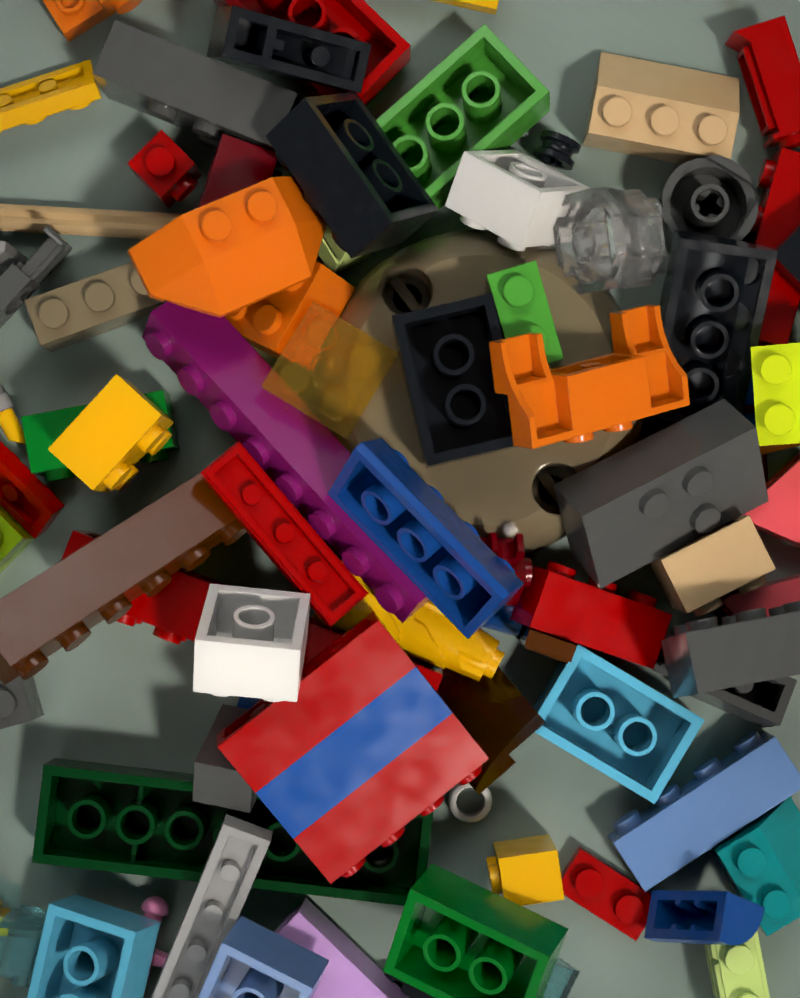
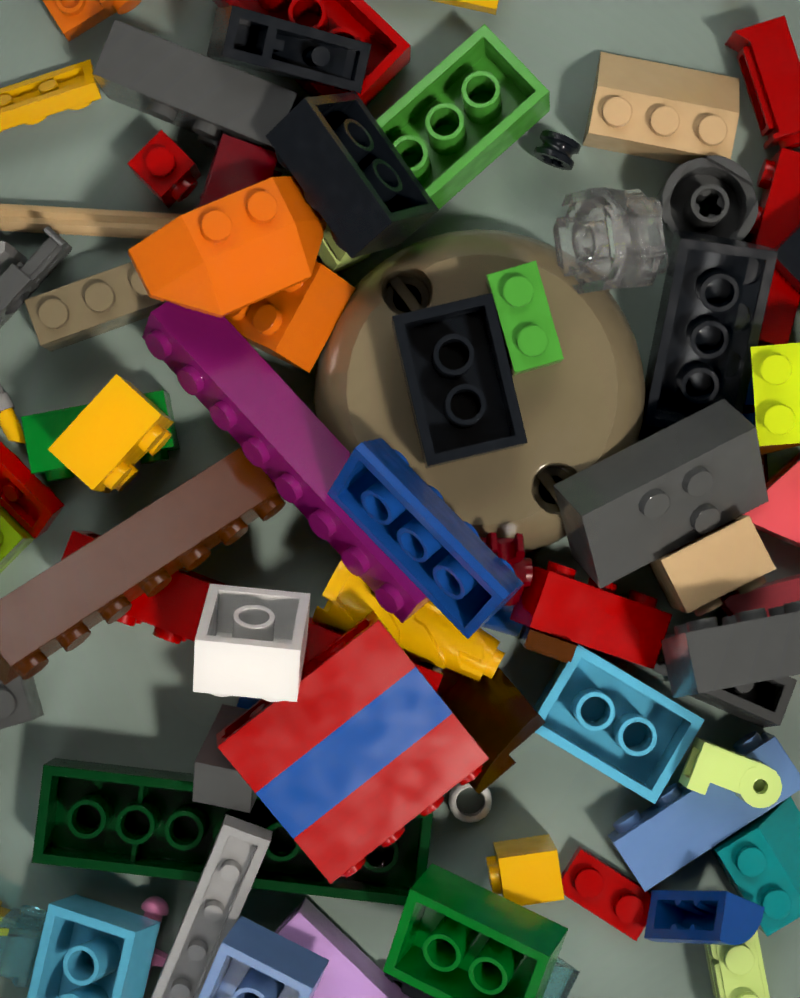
red tile [199,441,369,628] -> none
clear yellow plate [261,301,399,440] -> none
white brick [445,149,592,251] -> none
orange bracket [489,304,690,449] -> none
none -> yellowish green leg [678,737,782,808]

